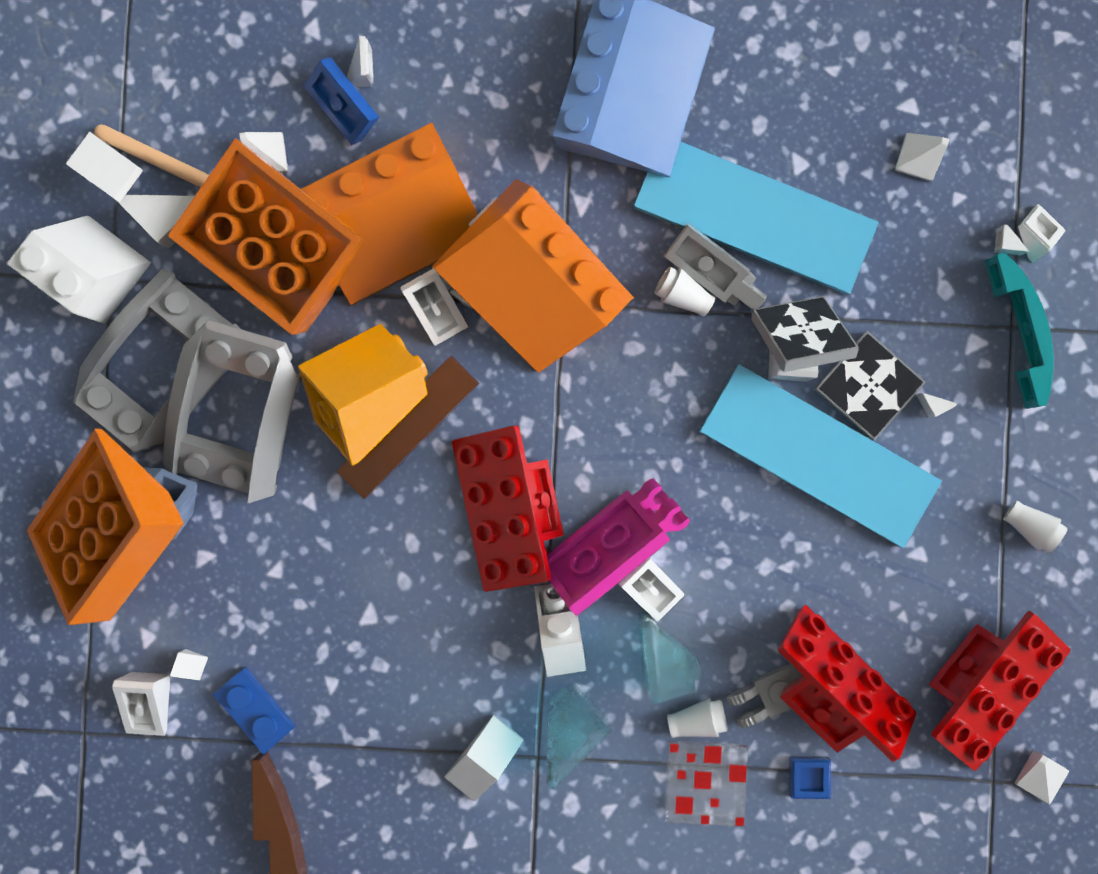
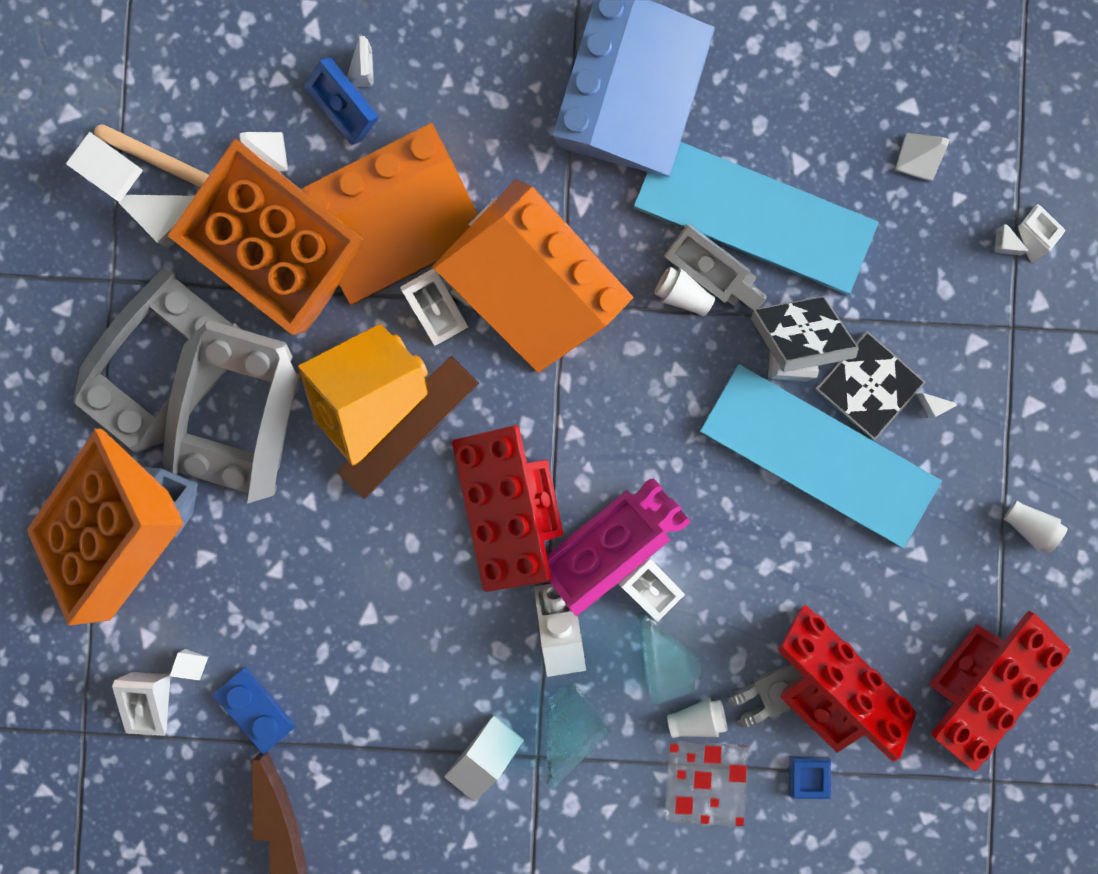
white slope [7,215,151,324] -> none
teal slope [985,252,1054,409] -> none
white slope [1014,750,1069,804] -> none

